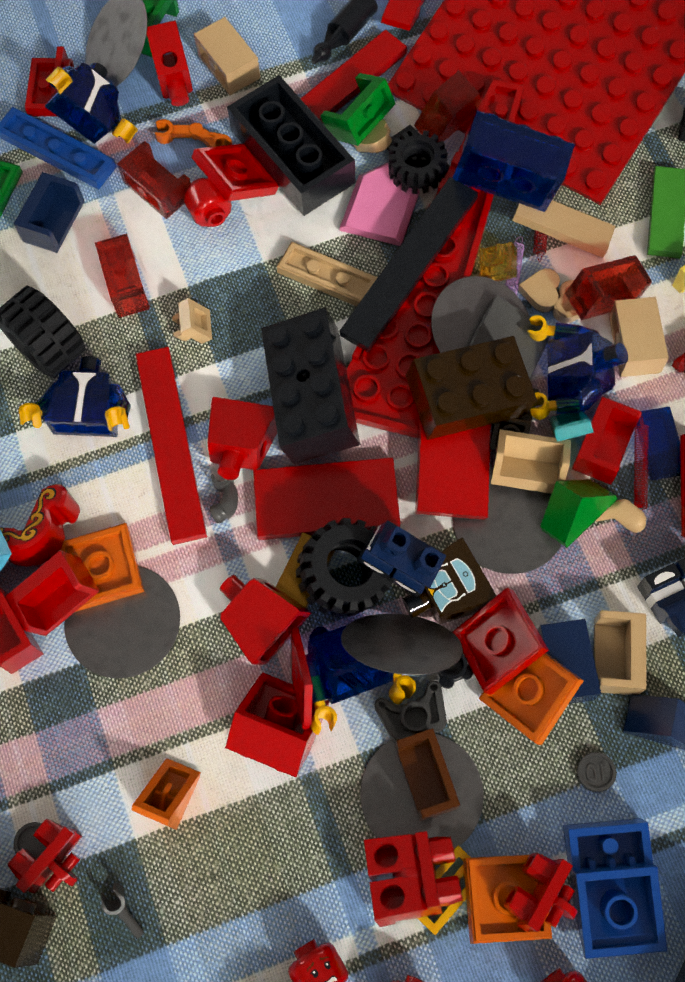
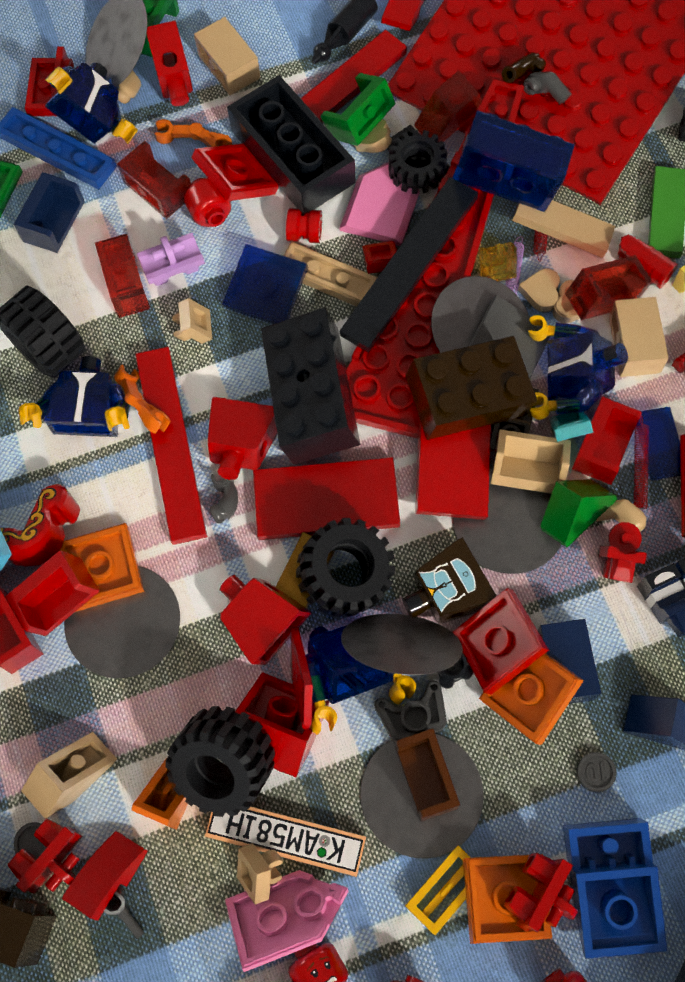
dark blue hips [357,520,446,597] -> none
red hips [364,831,463,927] -> none
tan panel [593,610,646,695] -> none
none -> tan slope [21,732,117,819]
none -> red slope [61,831,148,921]
none -> tan arm [114,70,141,104]
none -> orange piece [114,364,171,434]
none -> lavender hips [136,233,205,286]
none -> black tyre [166,706,275,817]
none -> tile [205,806,366,877]
none -> clear blue tile [222,244,309,324]
none -> bright pink tile [225,870,348,972]
none -> tan tile [237,843,283,905]
none -> red wheel [286,208,322,244]
none -> red tile [362,241,397,274]
none -> dark brown arm [502,52,546,83]
none -> dark grey arm [523,71,572,105]
none -> red hips [598,522,647,583]
none -> red hinge [617,234,678,289]

